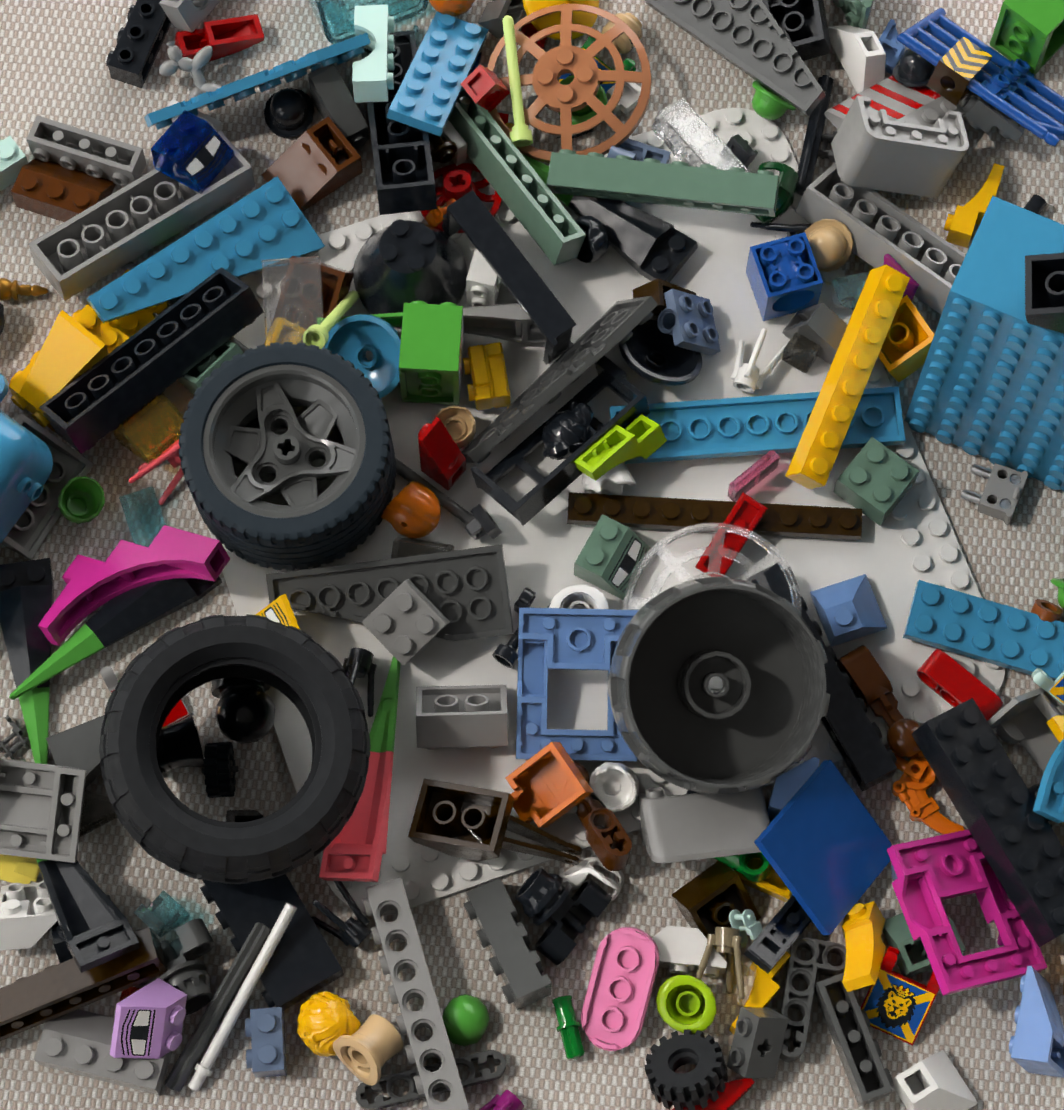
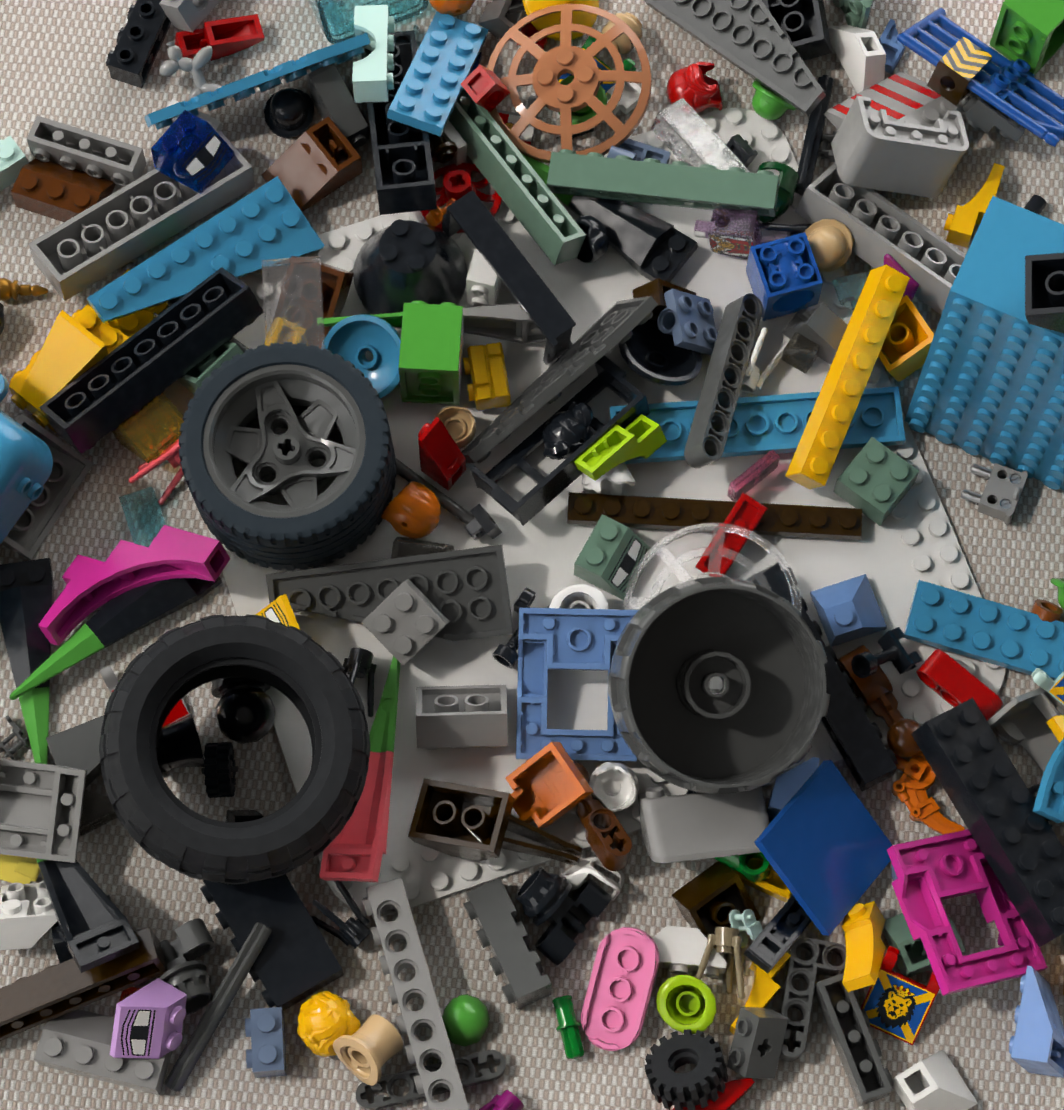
bright green hair [58,476,105,524] -> none
clear light blue slope [133,890,190,938] -> none
white bar [188,903,297,1092] -> none
yellowish green piece [303,290,359,349] -> none
yellowish green piece [502,15,533,147] -> none
black hat [892,49,936,88] -> none
none -> red hair [666,61,723,115]
none -> dark grey beam [684,293,763,469]
none -> clear purple torso [694,209,762,260]
none -> black bar [851,627,923,678]

